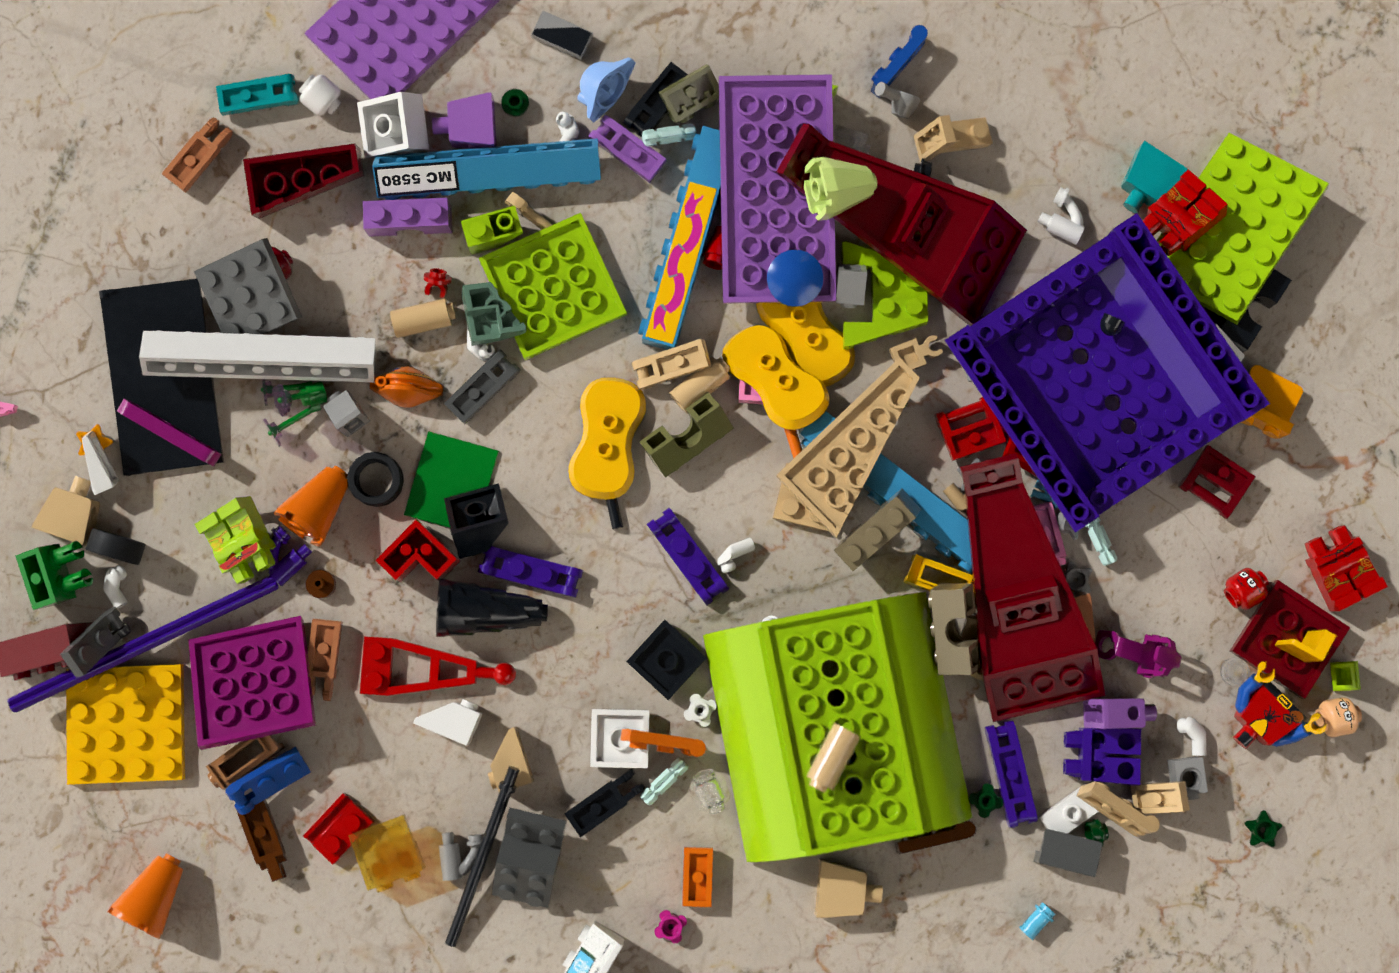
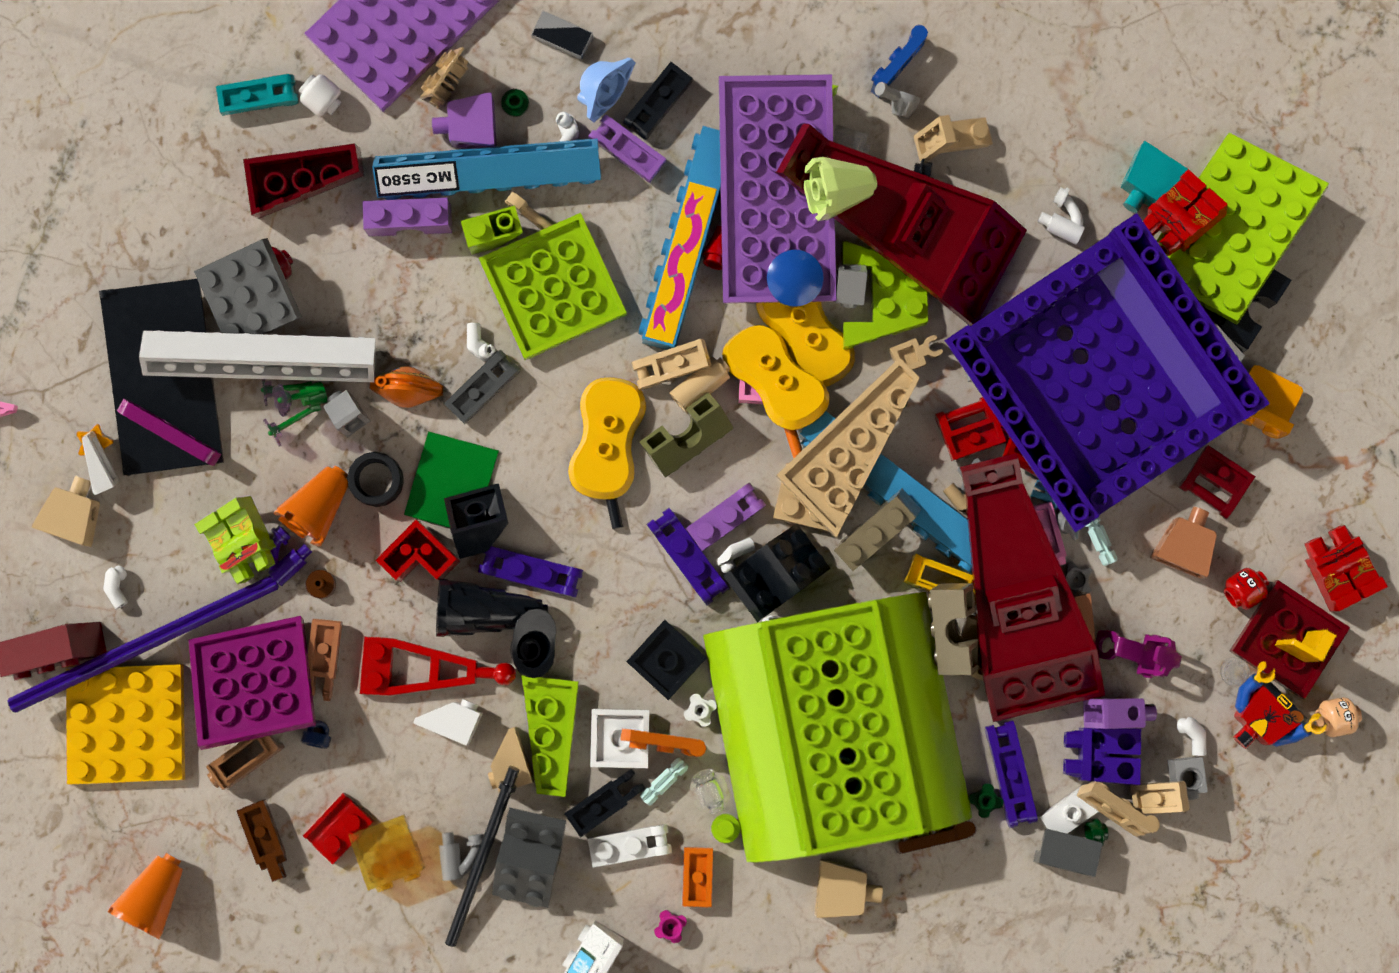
green brick [15,541,93,610] -> none
dark grey plate [60,607,131,678] -> none
black tyre [86,528,146,565] -> none
nougat hinge [162,117,233,193] -> none
blue plate [225,746,311,815] -> none
white slope [357,92,429,158] -> none
tan brick [390,298,456,338] -> none
red plate [423,268,452,298] -> none
sand green slope [461,282,526,346] -> none
light aqua axle [642,123,696,147] -> none
olive bracket [658,64,719,123] -> none
tan brick [807,723,860,793] -> none
medium azure pin [1019,902,1056,940] -> none
black hinge [1100,313,1125,336] -> none
dark green plate [1244,810,1282,847] -> none
lime slope [1330,661,1361,691] -> none
none -> dark blue tile [301,720,331,749]
none -> tan hinge [420,47,469,108]
none -> black piece [510,608,556,678]
none -> lime wing [521,675,579,797]
none -> white plate [588,824,672,868]
none -> medium lavender plate [686,483,766,552]
none -> lime plate [711,814,740,843]
none -> black bracket [724,523,831,622]
none -> nougat torso [1150,507,1217,579]

